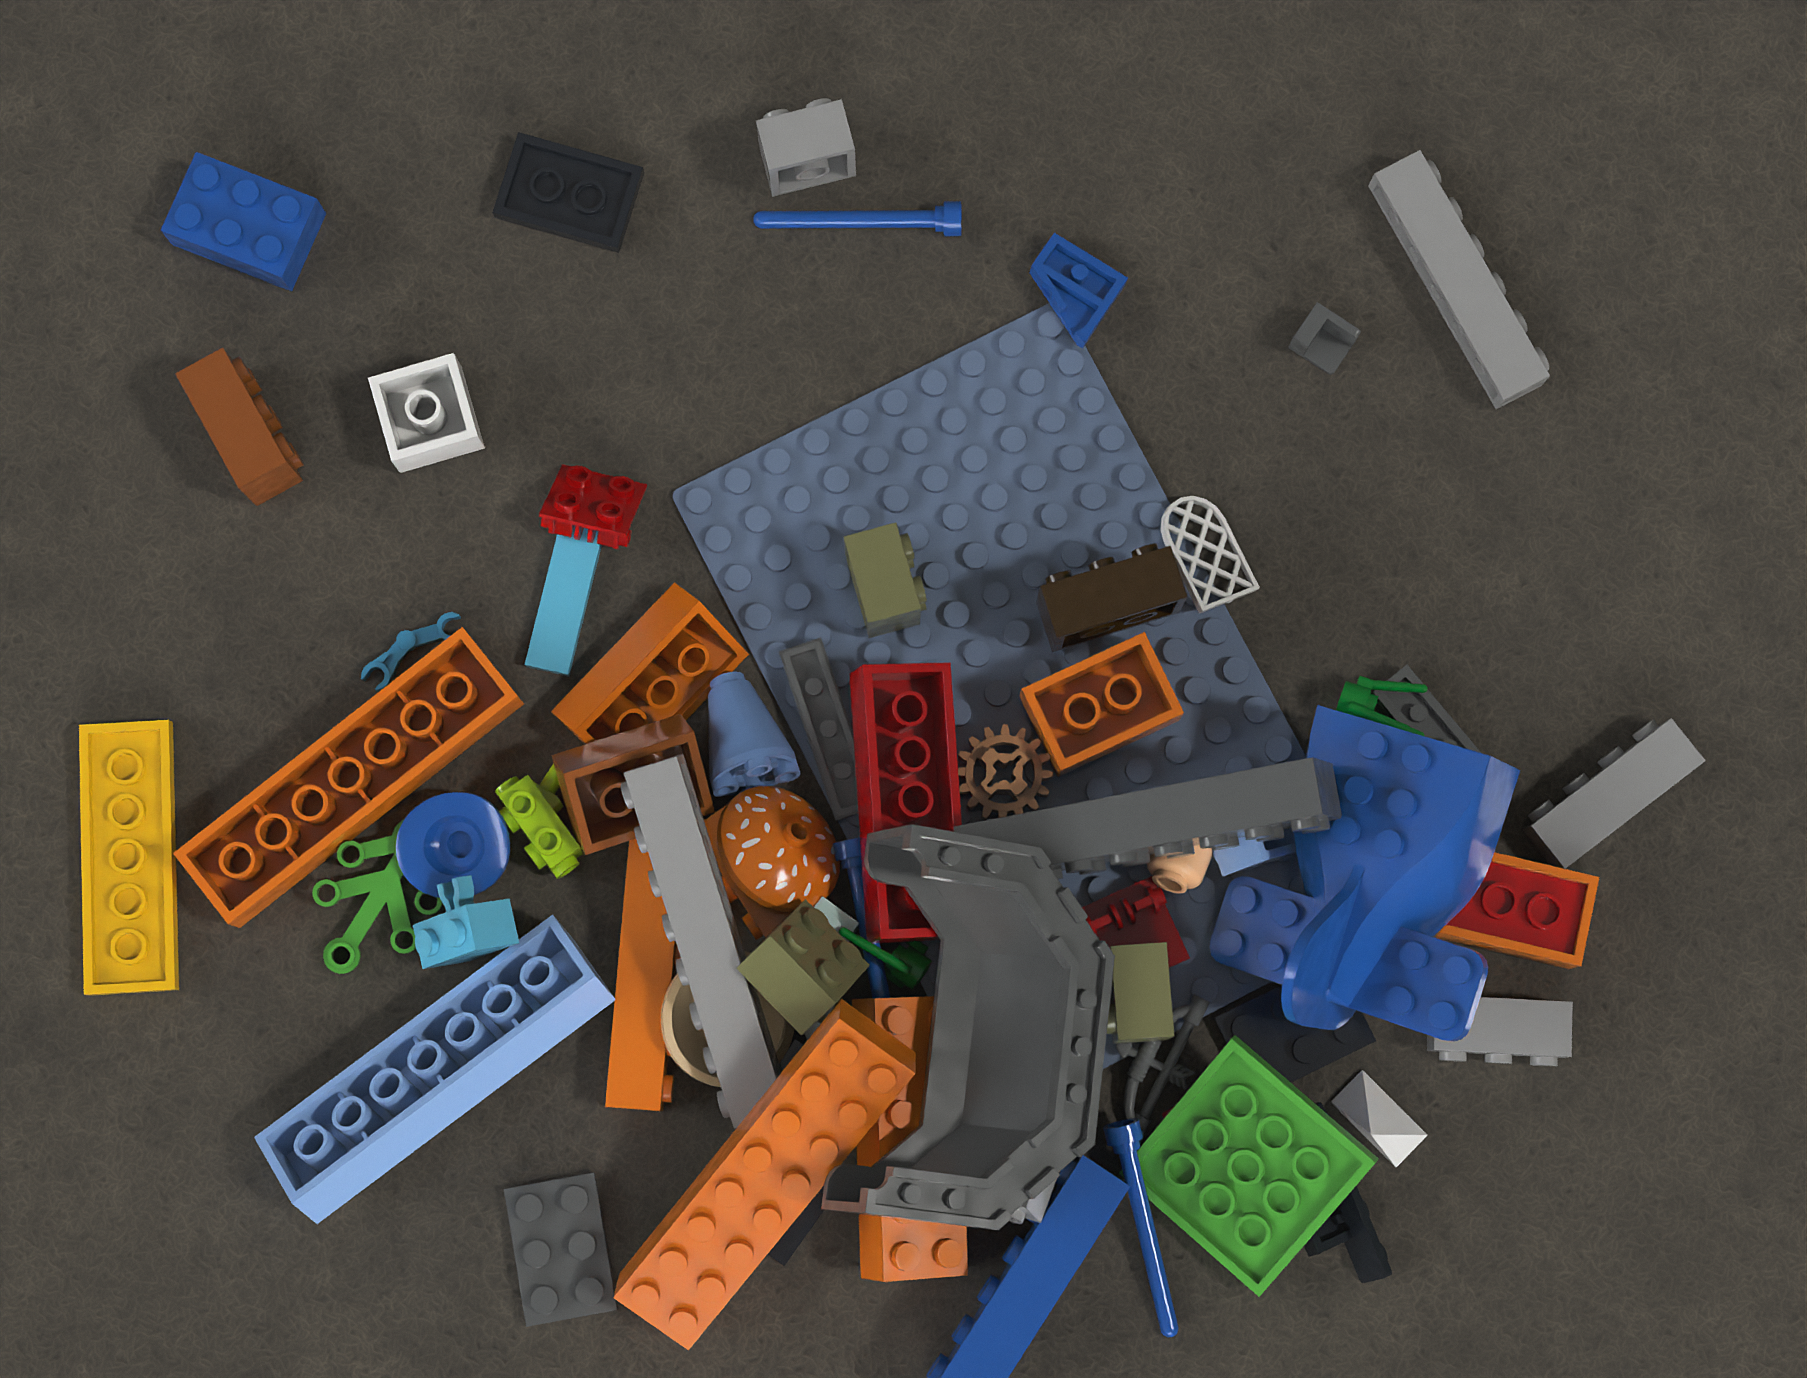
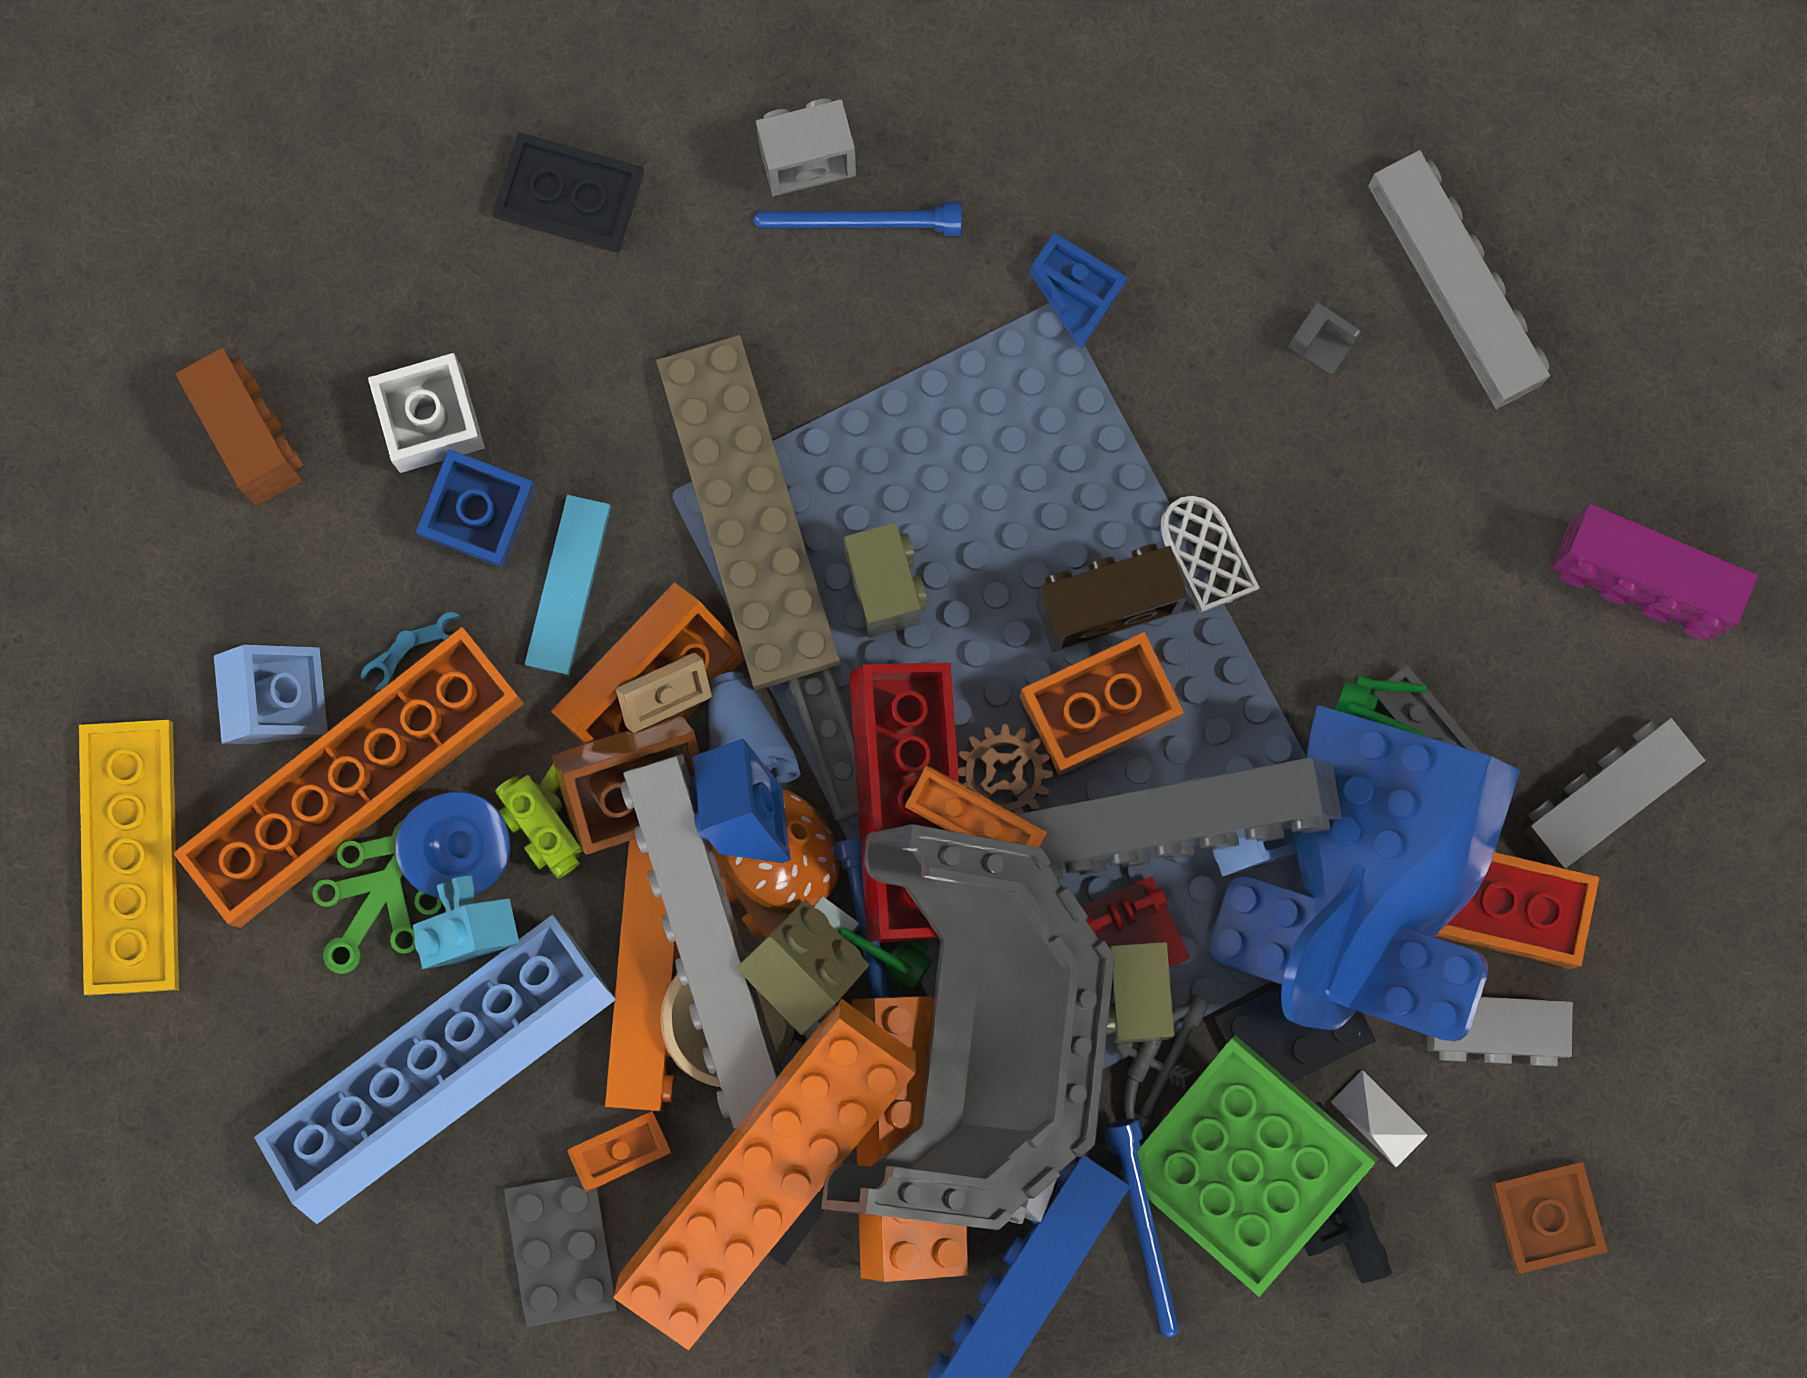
blue brick [161,152,326,291] -> none
red hinge [539,464,647,550] -> none
light nougat head [1147,845,1212,894] -> none
none -> light blue slope [214,645,328,744]
none -> blue brick [416,449,537,569]
none -> orange plate [567,1111,671,1192]
none -> tan plate [616,653,712,733]
none -> dark tan plate [656,335,841,691]
none -> blue slope [691,738,791,863]
none -> orange tile [905,766,1047,847]
none -> dark orange plate [1491,1162,1608,1274]
none -> magenta brick [1551,504,1758,641]

